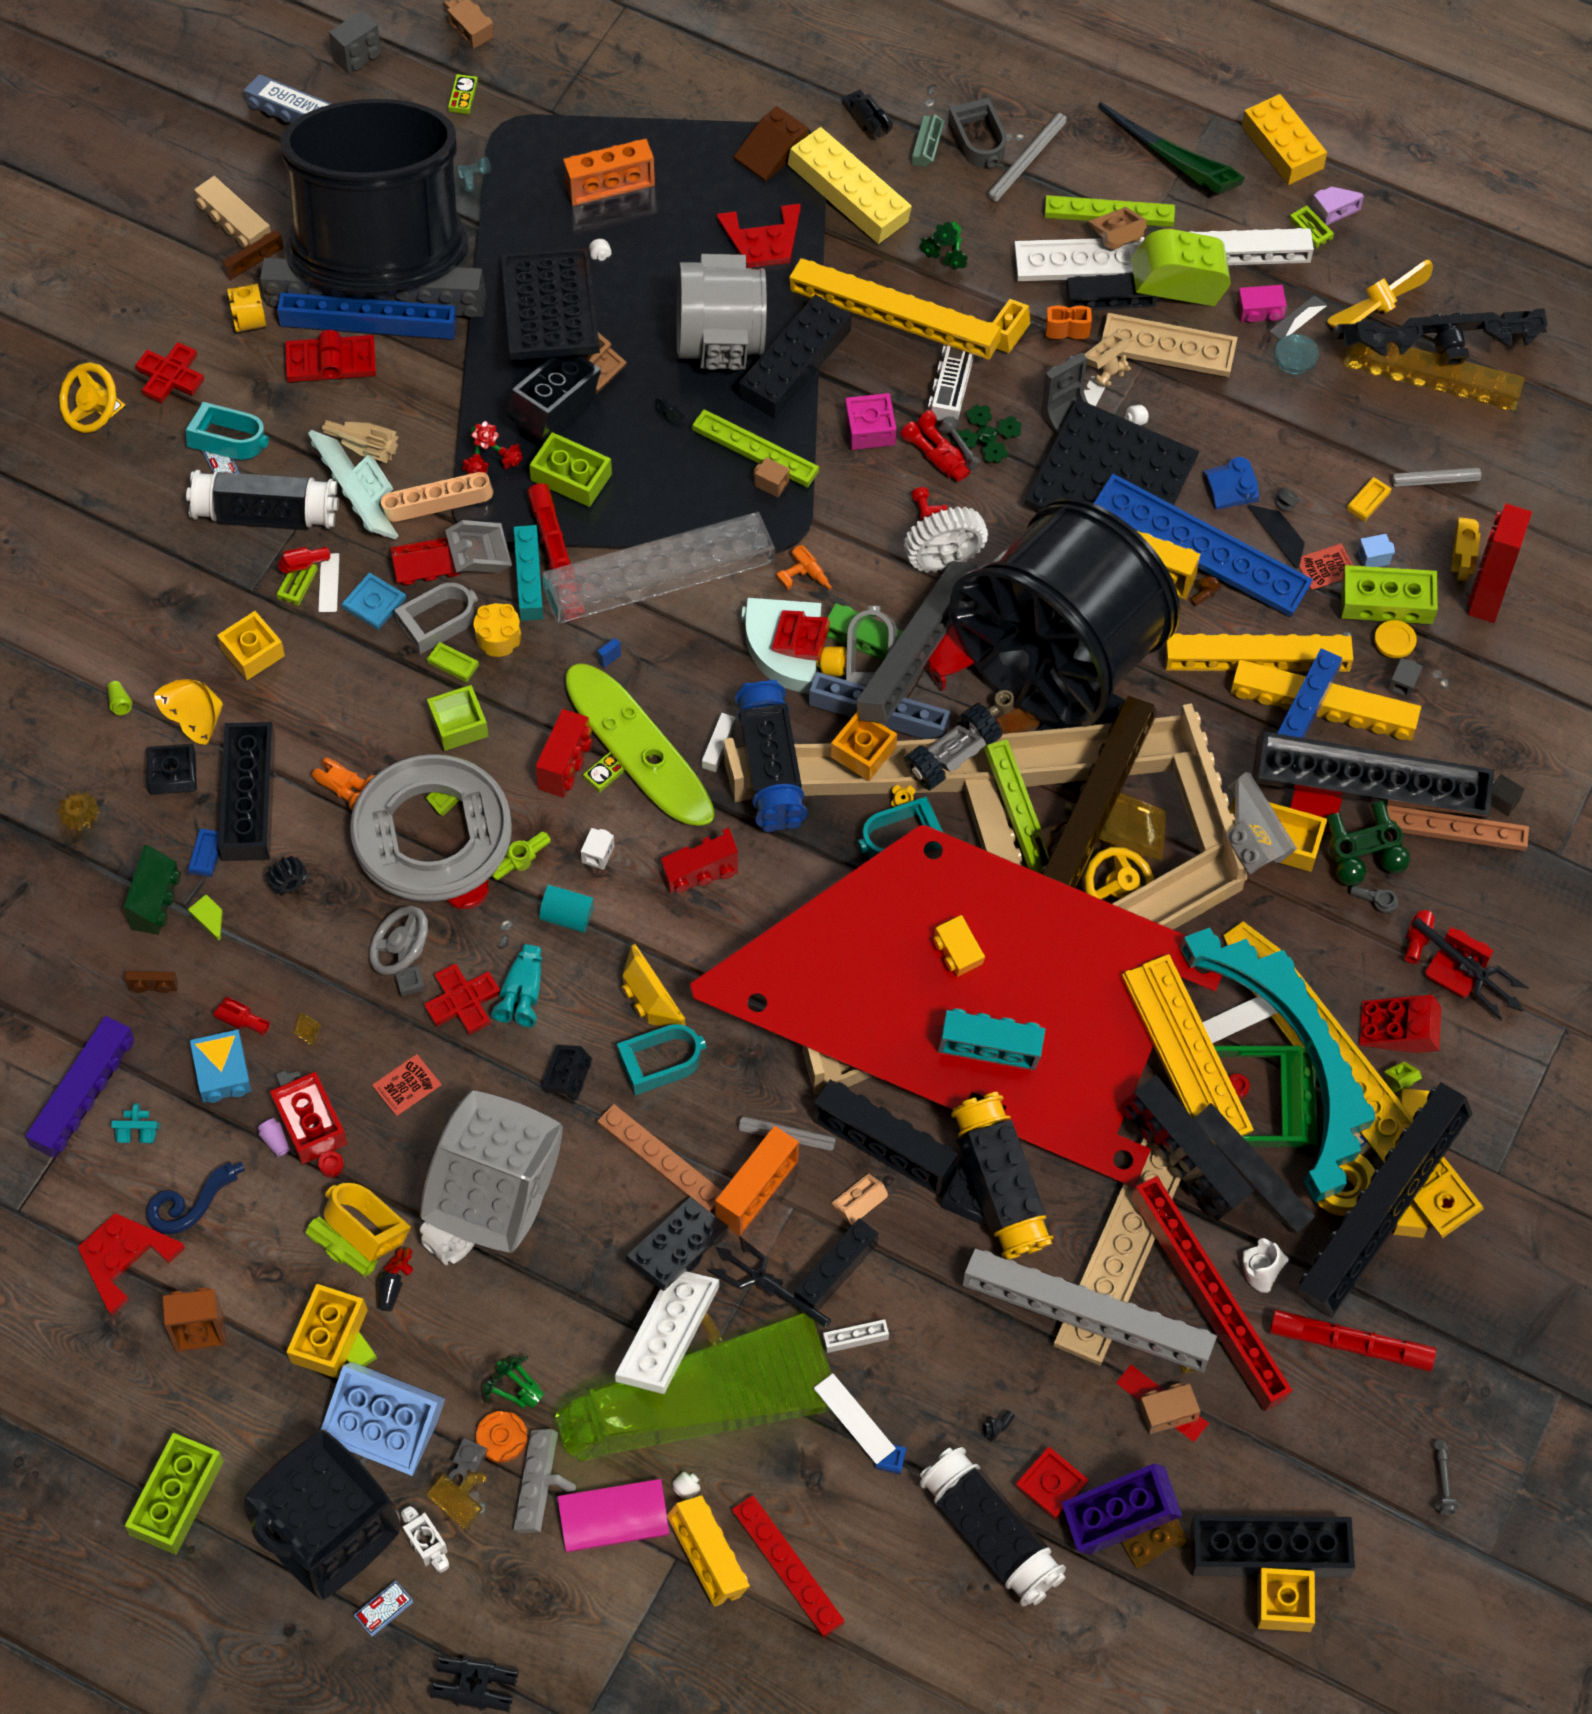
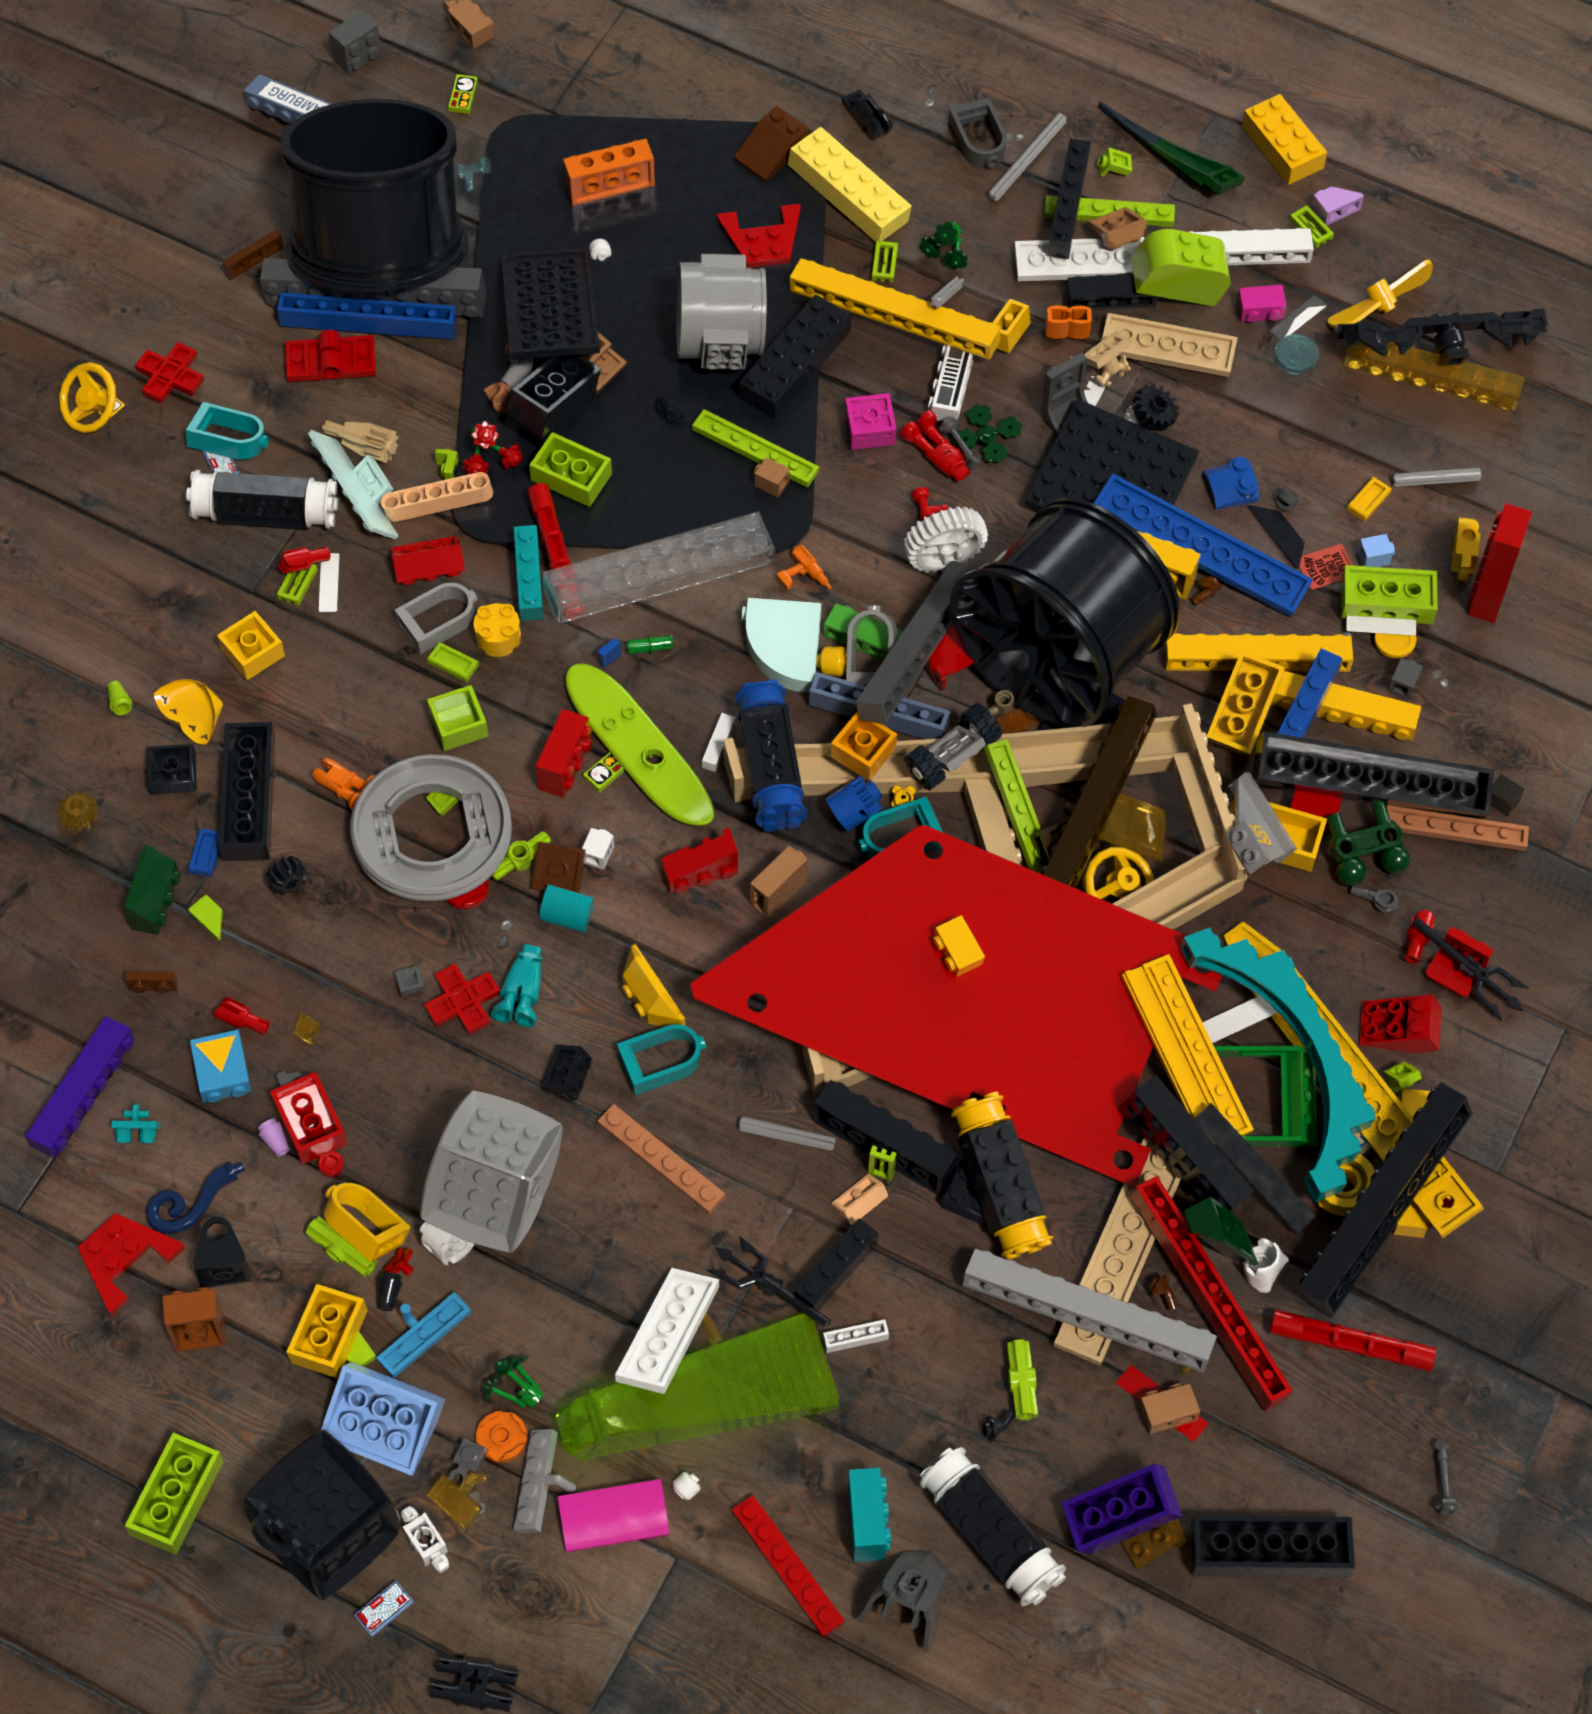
tan brick [194,176,271,248] -> none
yellow brick [227,284,266,332] -> none
dark azure tile [341,572,406,631] -> none
light grey piece [369,906,428,976] -> none
clear red sticker [372,1054,442,1116] -> none
light grey window [445,520,512,574] -> none
black plate [625,1197,729,1291] -> none
yellow brick [667,1495,750,1607] -> none
orange brick [715,1126,799,1236] -> none
red slope [771,610,830,661] -> none
white sticker [814,1374,896,1464] -> none
blue tile [875,1444,907,1475] -> none
sand green piece [912,114,944,167] -> none
teal brick [938,1009,1045,1070] -> none
red plate [1015,1447,1089,1520] -> none
red tile [1229,1074,1250,1099] -> none
yellow brick [1258,1568,1315,1632] -> none
none -> black hose [193,1217,252,1288]
none -> dark azure plate [376,1292,471,1378]
none -> lime bracket [435,449,459,480]
none -> piece [483,343,534,414]
none -> reddish brown tile [531,841,586,893]
none -> green axle [627,635,673,654]
none -> medium nougat brick [750,845,807,919]
none -> blue gear [826,775,883,832]
none -> teal brick [848,1468,891,1562]
none -> dark grey piece [857,1551,948,1652]
none -> lime tile [868,1146,897,1181]
none -> lime tile [872,241,898,283]
none -> light grey axle [930,276,964,308]
none -> lime piece [1007,1339,1038,1421]
none -> black brick [1048,138,1091,259]
none -> lime bracket [1097,148,1132,177]
none -> black gear [1132,384,1179,431]
none -> reddish brown plate [1149,1274,1178,1310]
none -> dark green slope [1184,1197,1258,1266]
none -> yellow brick [1207,650,1285,758]
none -> white sticker [1347,616,1416,636]

